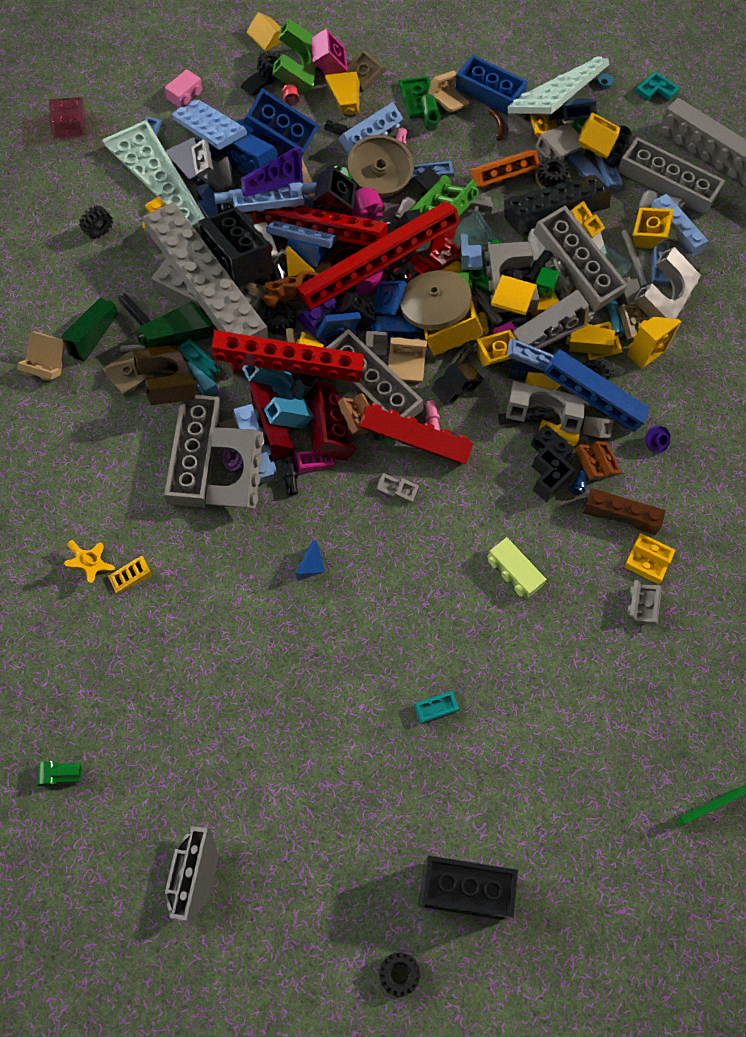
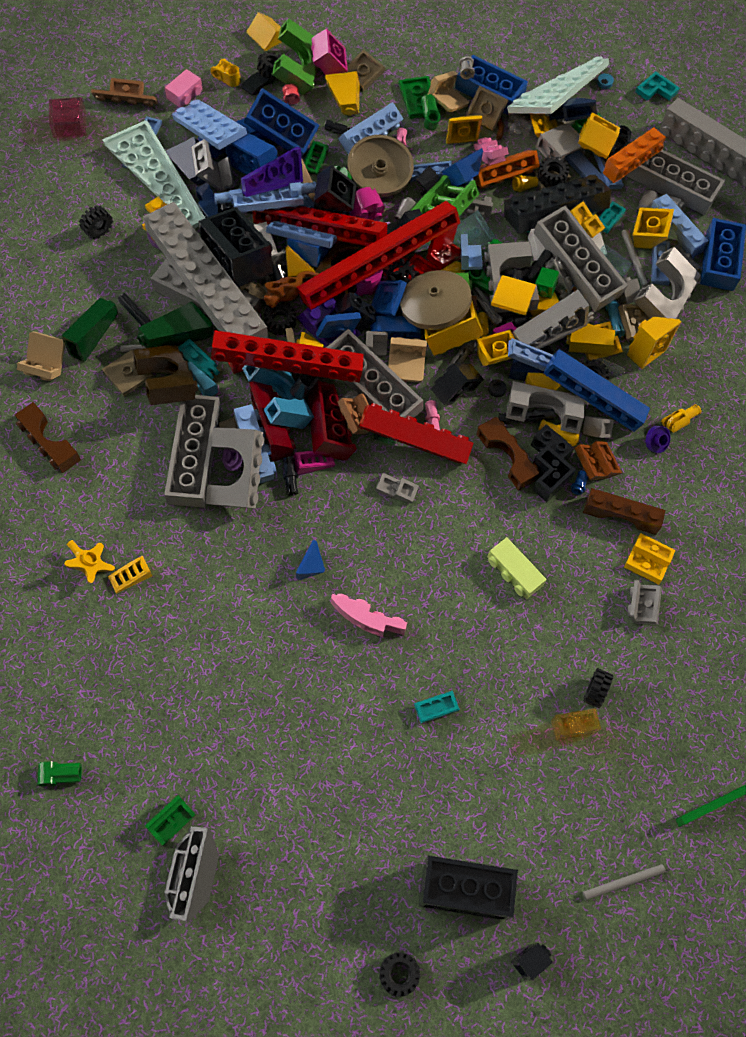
none -> reddish brown arch [14,402,81,473]
none -> medium nougat bracket [91,78,158,106]
none -> green hinge [145,795,196,846]
none -> yellow piece [210,58,241,87]
none -> green slope [304,140,329,175]
none -> bright pink slope [331,594,407,637]
none -> blue slope [441,148,483,187]
none -> yellow slope [446,115,482,144]
none -> light grey bush [459,56,475,79]
none -> dark tan plate [466,86,508,131]
none -> bright pink slope [473,137,509,165]
none -> reddish brown arch [476,416,539,491]
none -> black tile [488,379,507,397]
none -> black brick [510,943,553,981]
none -> yellow cone [512,175,538,192]
none -> clear yellow brick [551,708,601,741]
none -> light grey bar [582,864,666,900]
none -> black tyre [583,668,613,708]
none -> teal plate [599,201,626,234]
none -> orange brick [603,127,666,183]
none -> yellow arm [661,404,701,433]
none -> blue brick [700,218,746,291]

